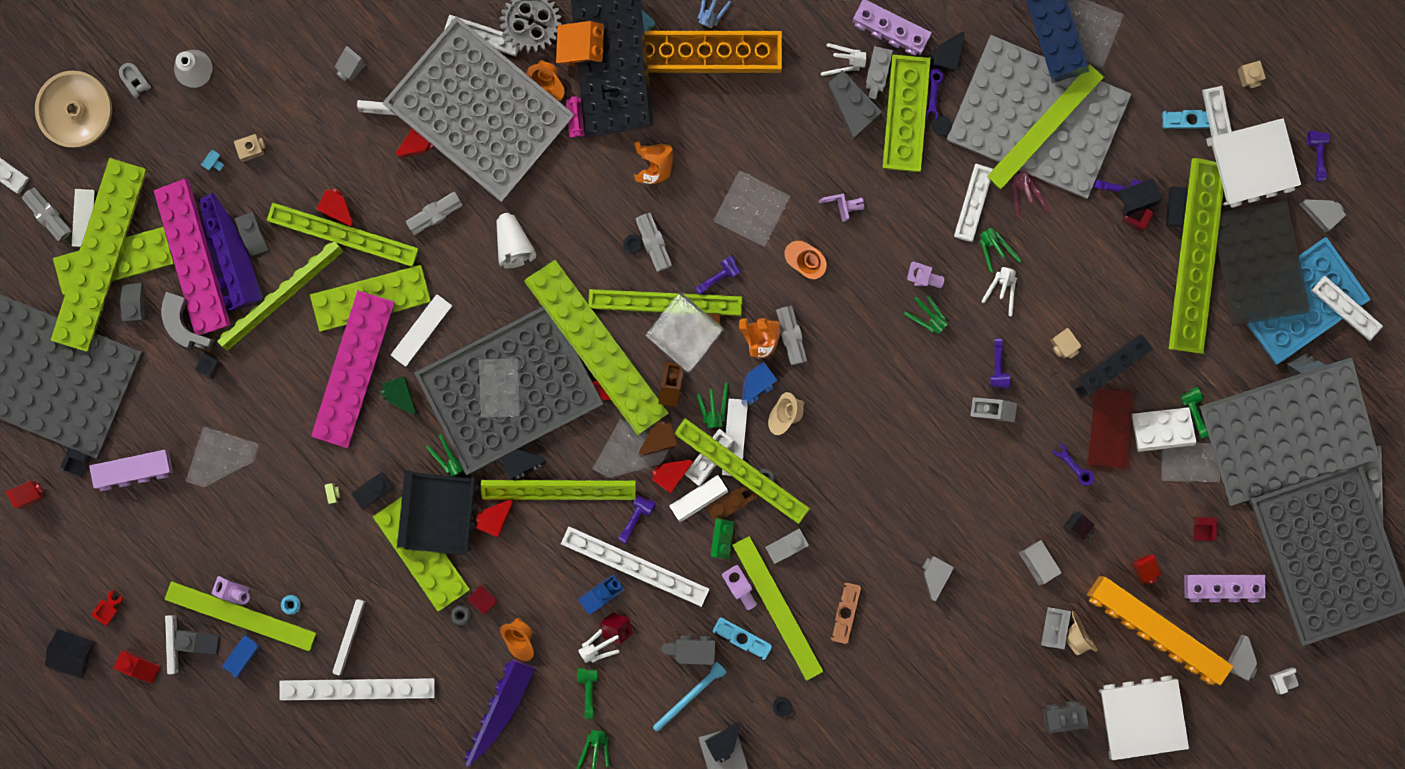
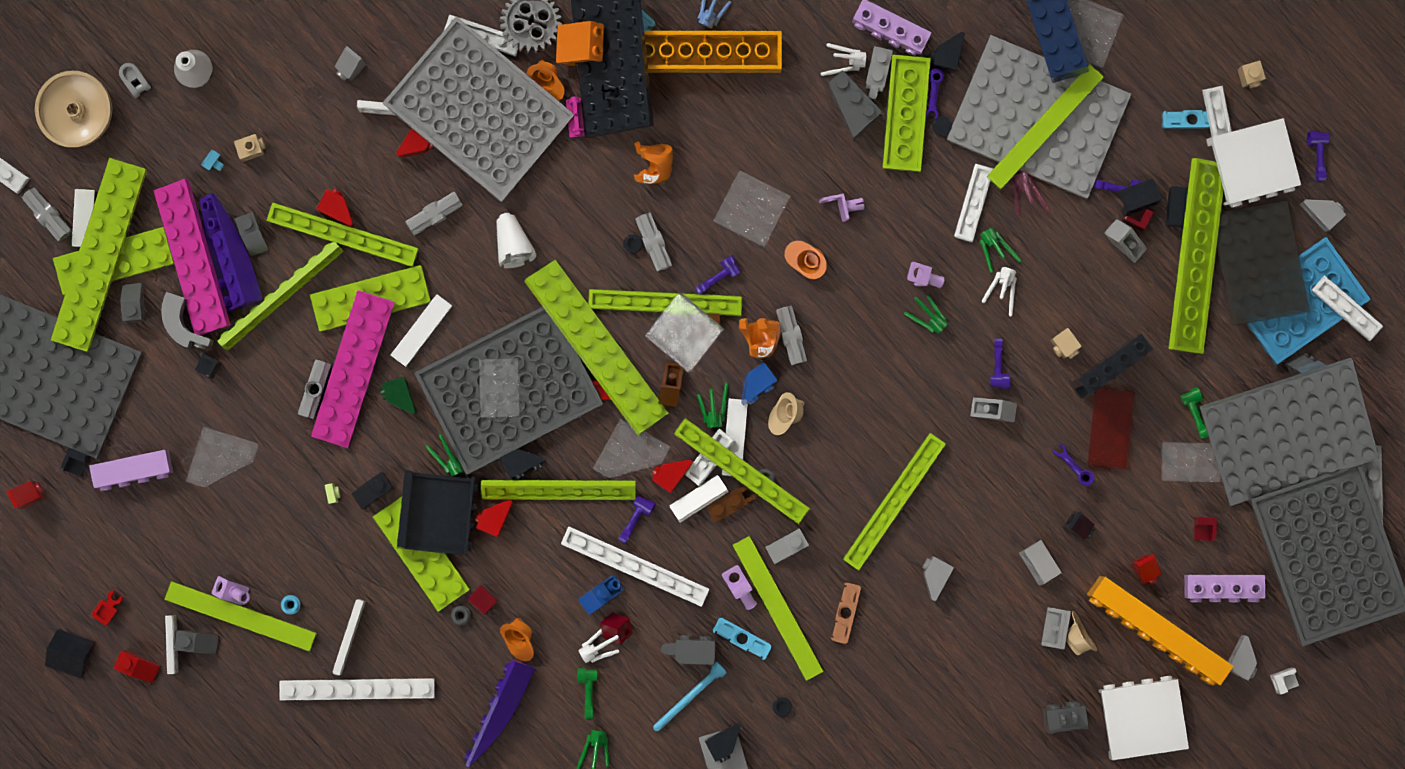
blue panel [222,635,261,678] -> none
reddish brown slope [638,421,677,458] -> none
green plate [711,519,734,559] -> none
white plate [1132,407,1196,452] -> none
none -> light grey piece [298,359,332,419]
none -> lime plate [843,433,946,570]
none -> light grey slope [1104,219,1147,263]

